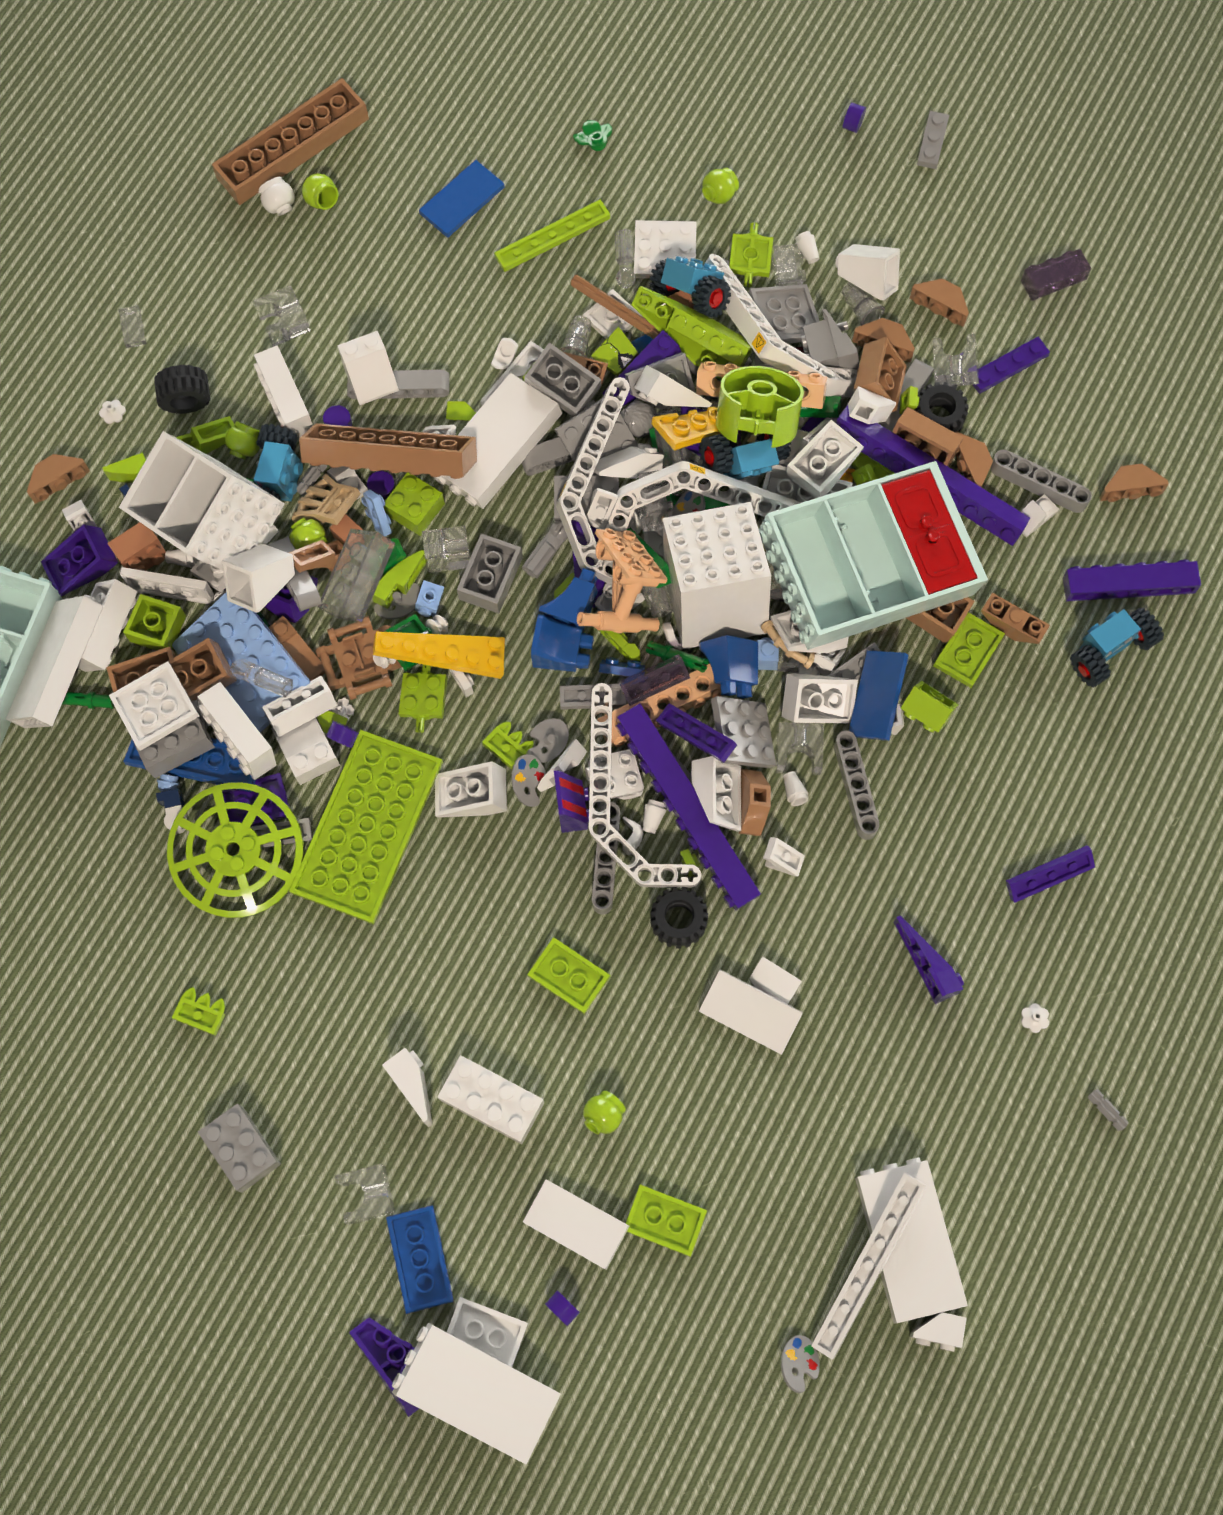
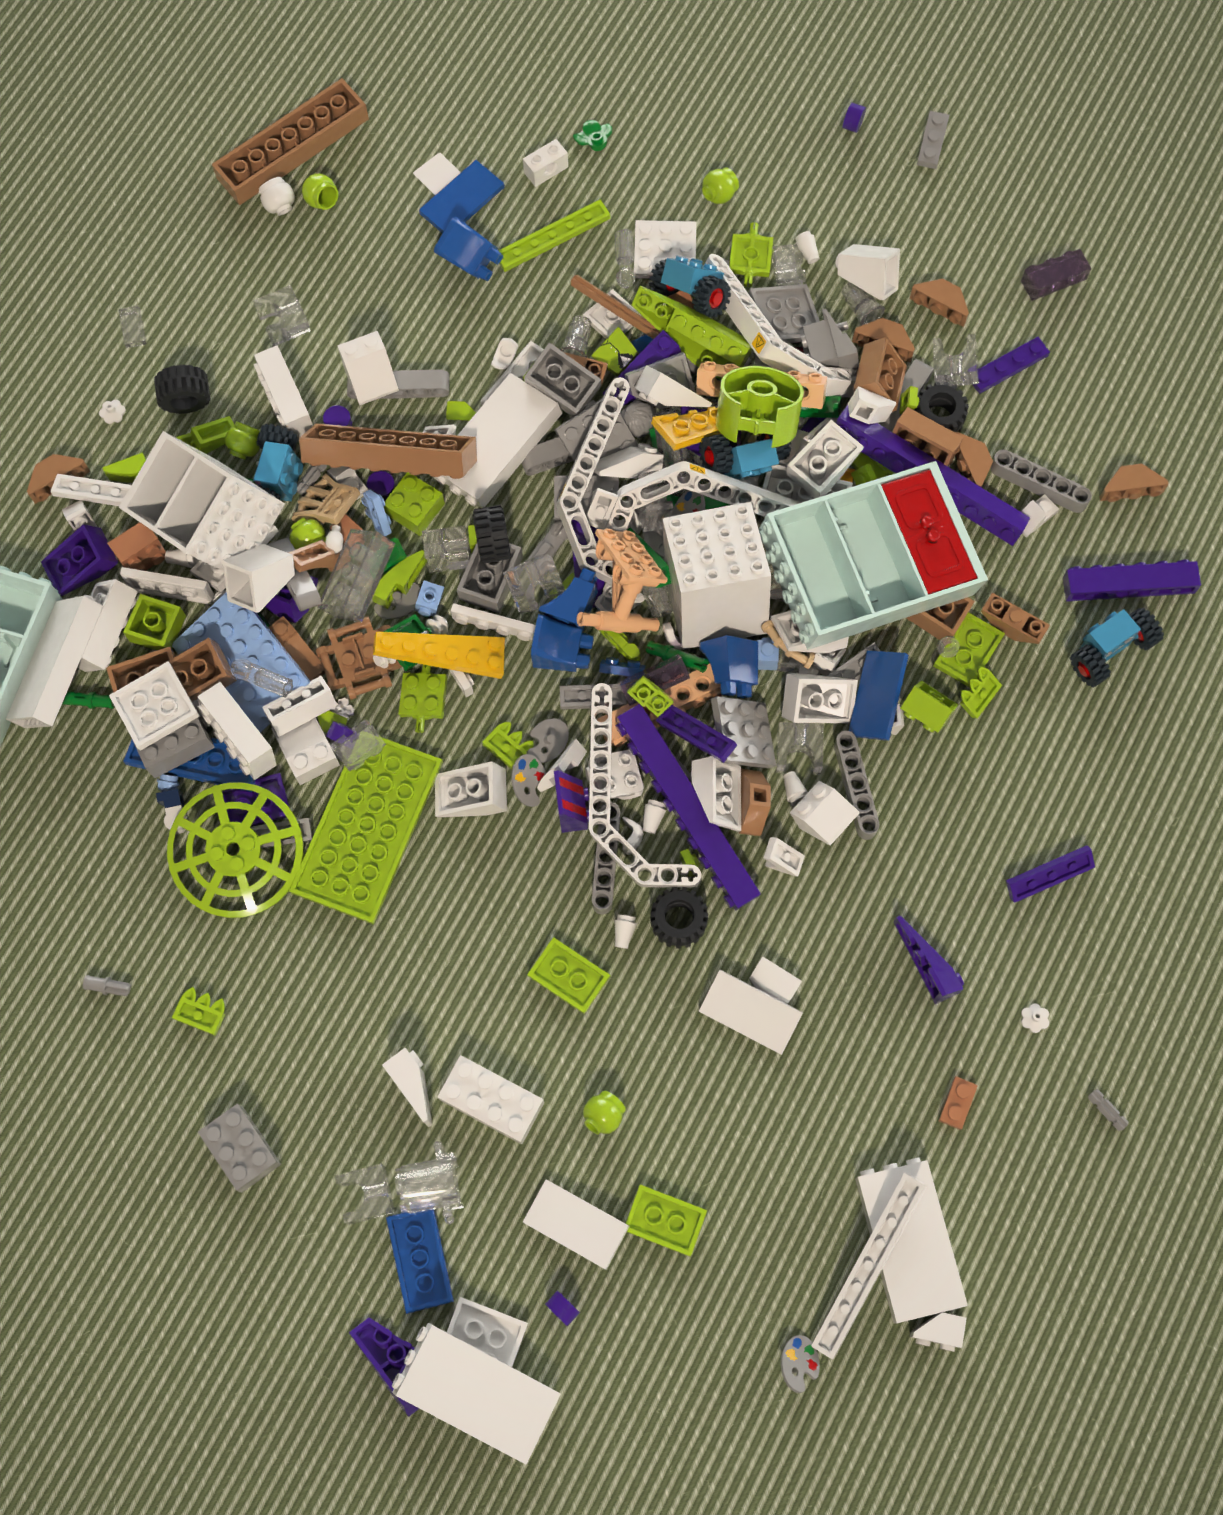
none -> white plate [51,474,131,506]
none -> light grey axle [83,975,131,996]
none -> white cylinder [326,525,344,554]
none -> clear brick [330,719,386,771]
none -> clear container [395,1141,464,1224]
none -> white sticker [413,153,461,195]
none -> blue hips [434,217,503,281]
none -> white plate [451,603,536,641]
none -> lime tile [468,525,477,554]
none -> black tyre [473,505,511,564]
none -> clear piece [503,554,565,612]
none -> white brick [523,139,568,187]
none -> white cone [614,914,637,949]
none -> lime slope [627,676,674,717]
none -> white slope [790,781,859,845]
none -> clear plate [937,636,959,658]
none -> nougat plate [938,1076,978,1130]
none -> lime plate [959,667,1002,719]

